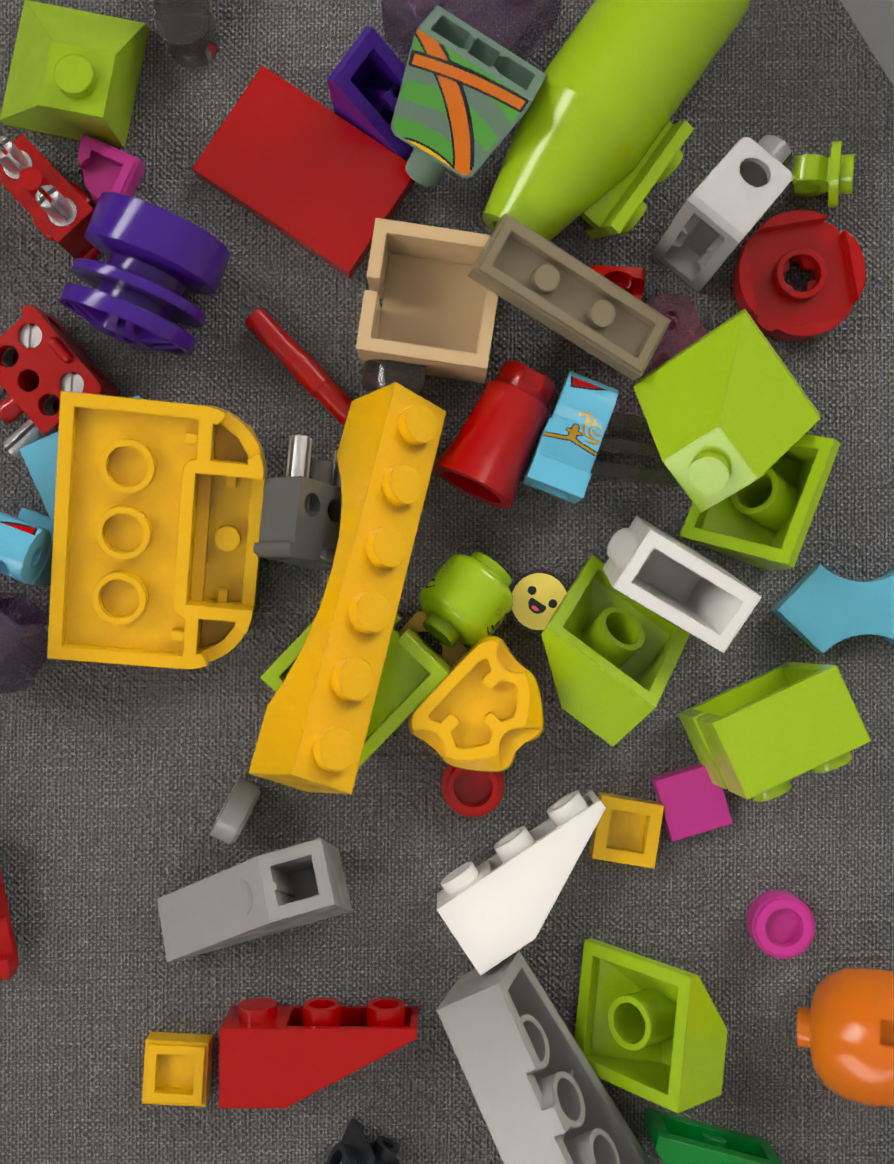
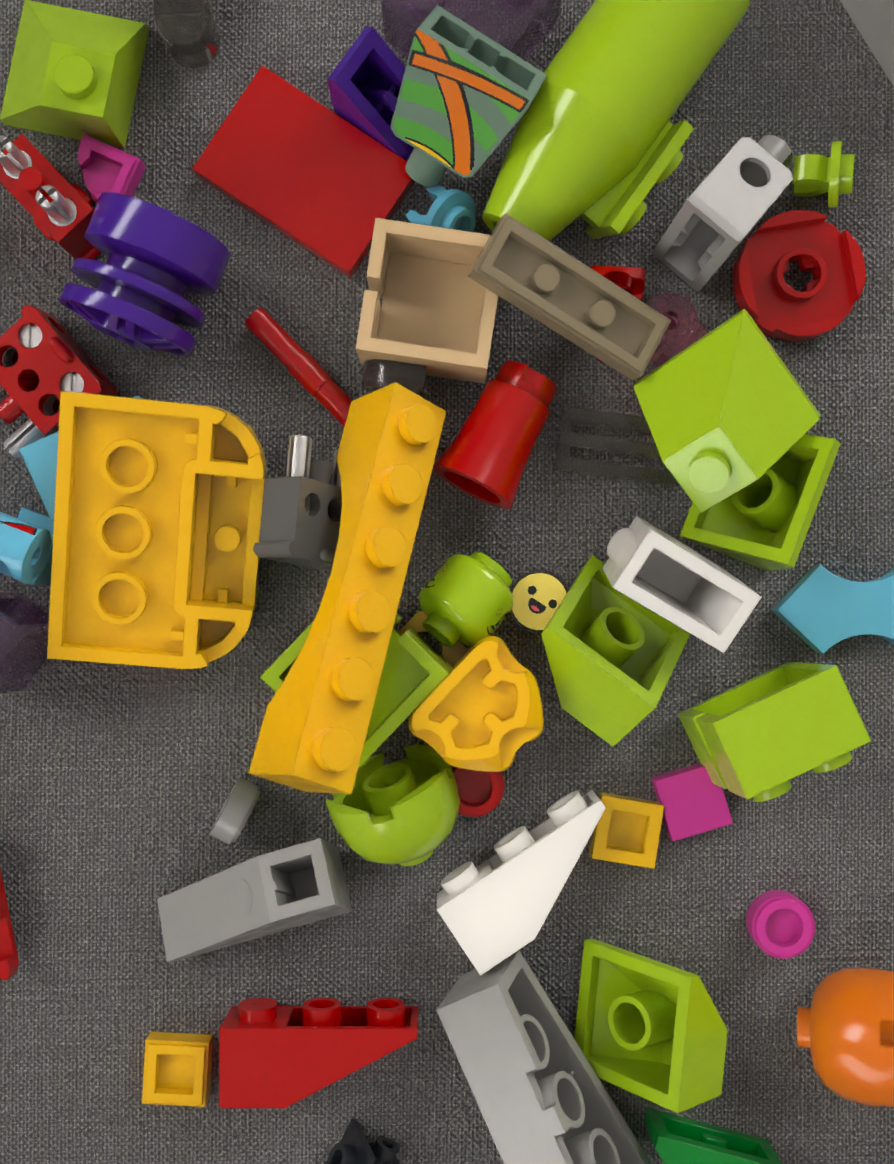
medium azure leg [522,371,619,504] -> none
none -> lime cylinder [326,745,460,866]
none -> medium azure plate [406,184,476,232]

